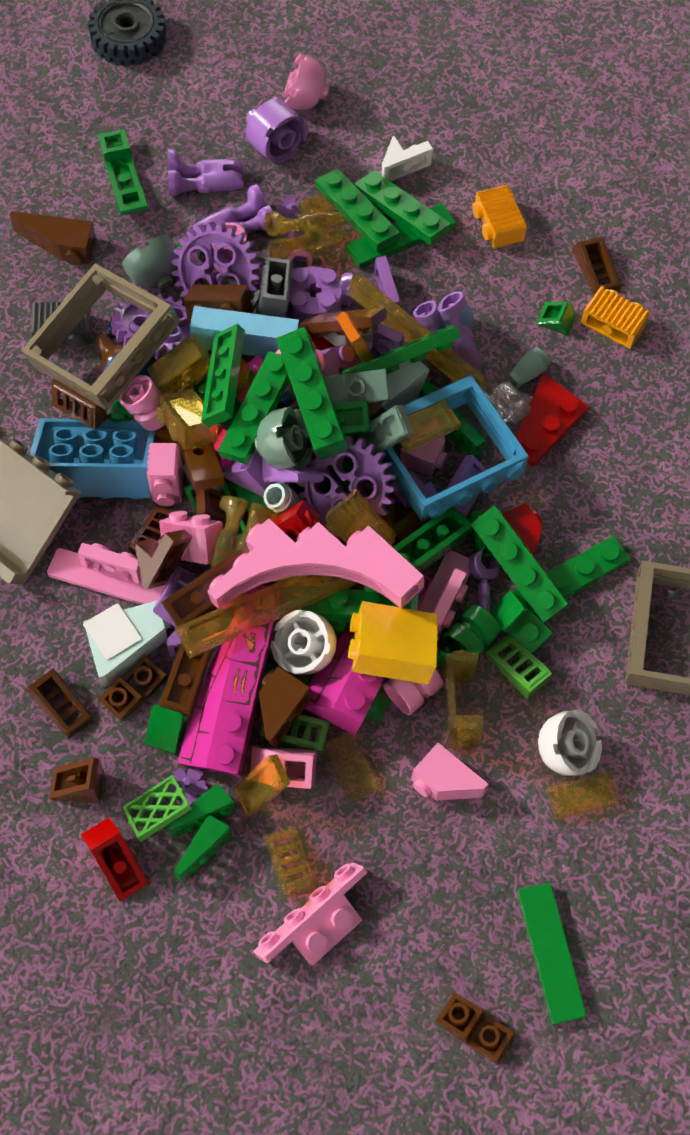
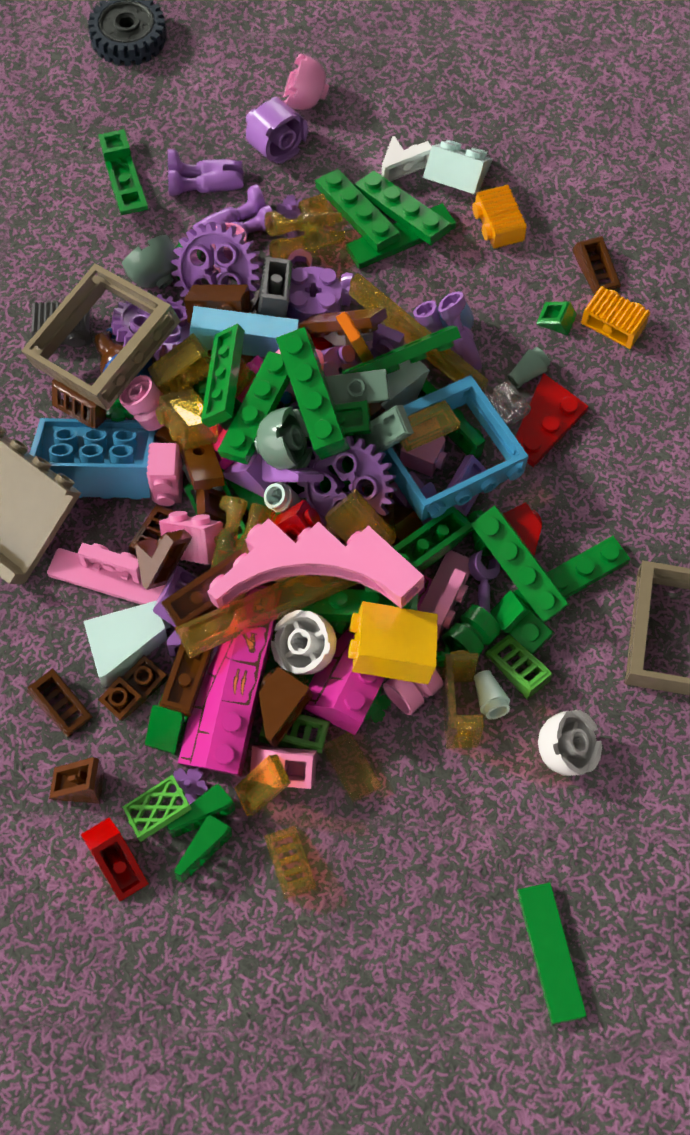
reddish brown slope [9,211,96,265] -> none
white sticker [83,604,141,660] -> none
bright pink bracket [253,862,367,966] -> none
medium lavender tile [375,256,400,319] -> none
bright pink slope [411,743,488,801] -> none
reddish brown slope [436,992,515,1066] -> none
clear yellow tile [546,772,619,821] -> none
none -> light aqua slope [423,140,492,194]
none -> light aqua cone [473,670,510,719]

